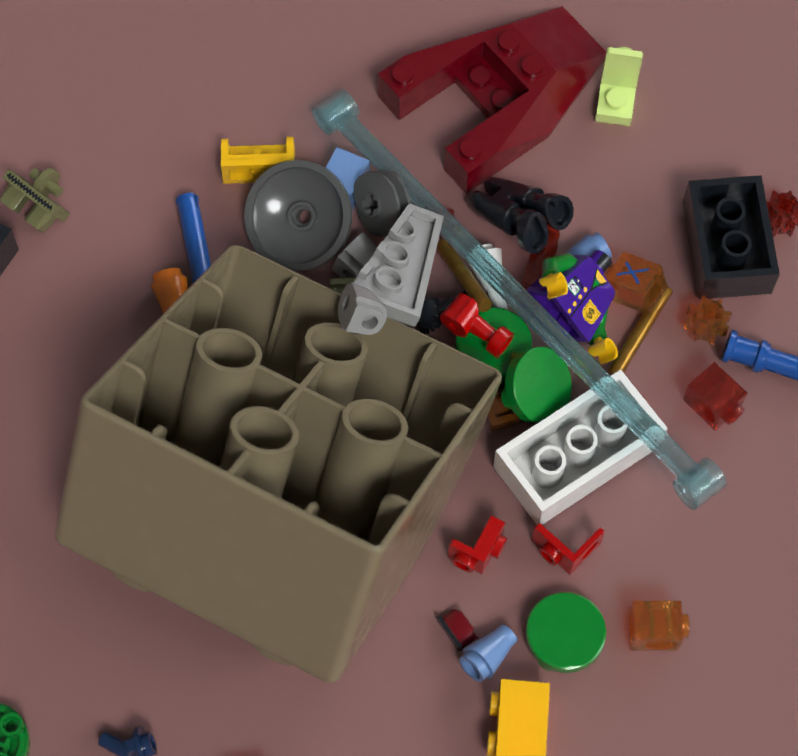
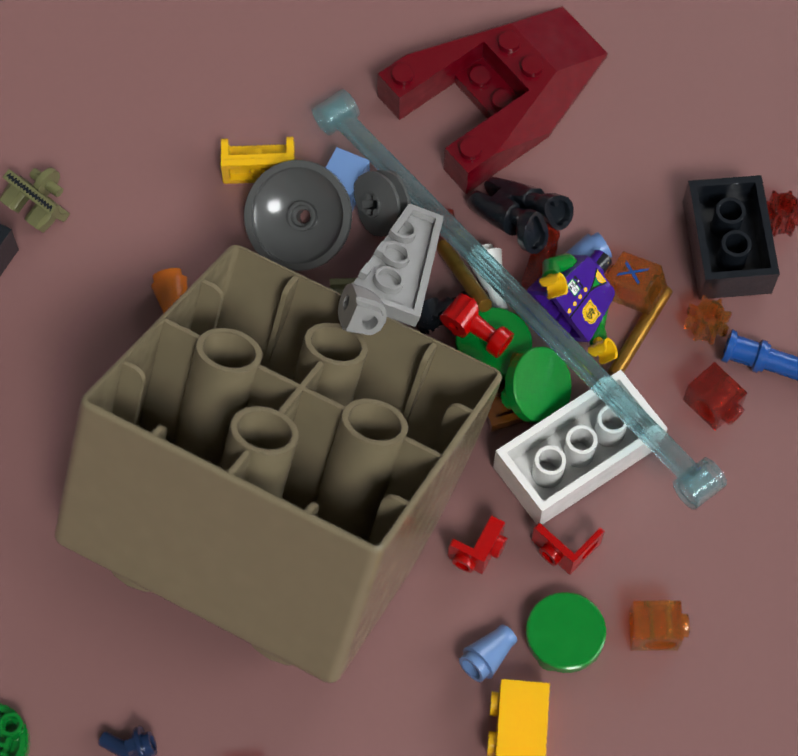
blue pin [175,193,211,283] -> none
light grey piece [331,232,377,278] -> none
dark red piece [437,606,479,651] -> none
yellowish green bracket [595,47,643,126] -> none

